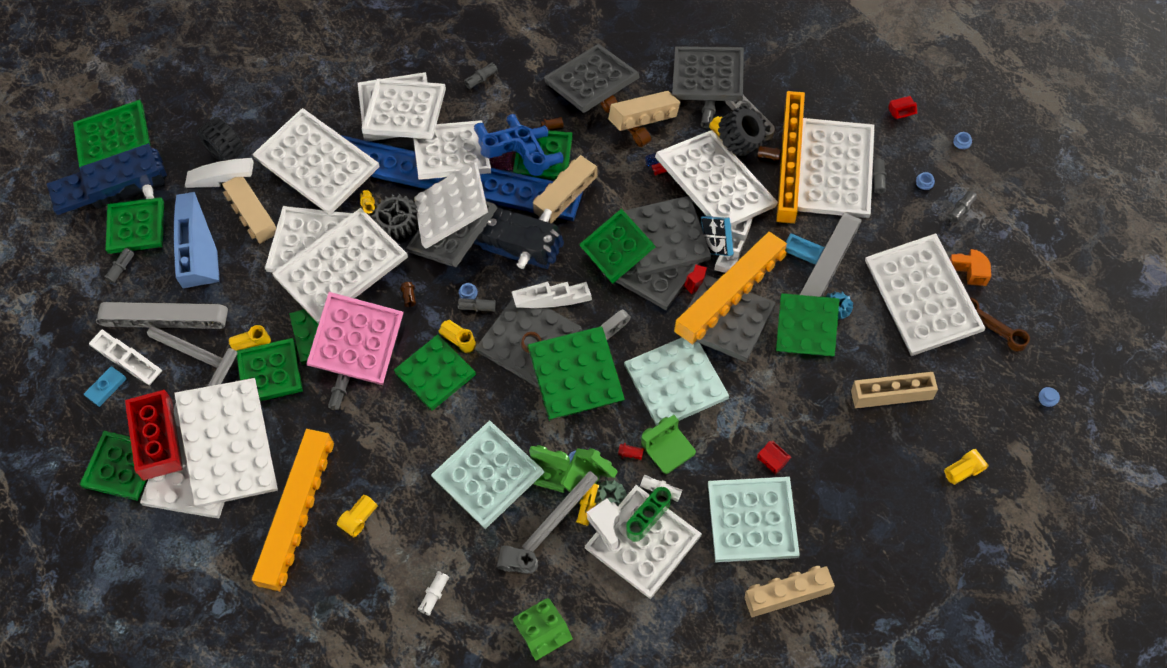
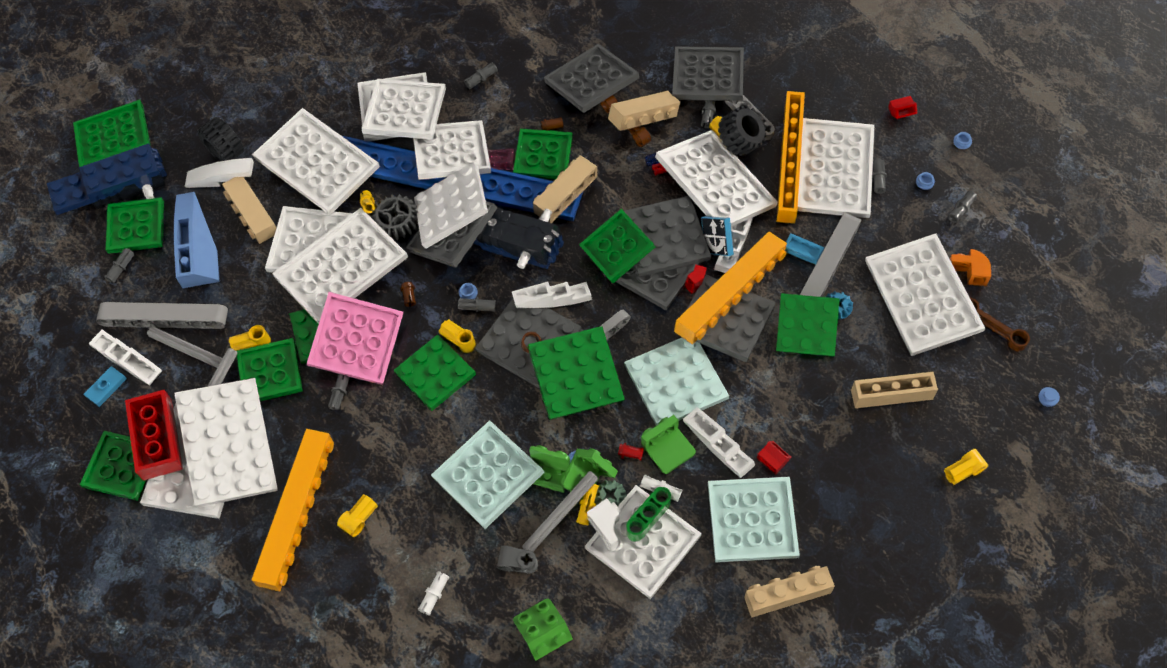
blue pin [474,114,563,176] -> none
reddish brown pin [758,146,781,161] -> none
none -> white slope [683,407,755,478]

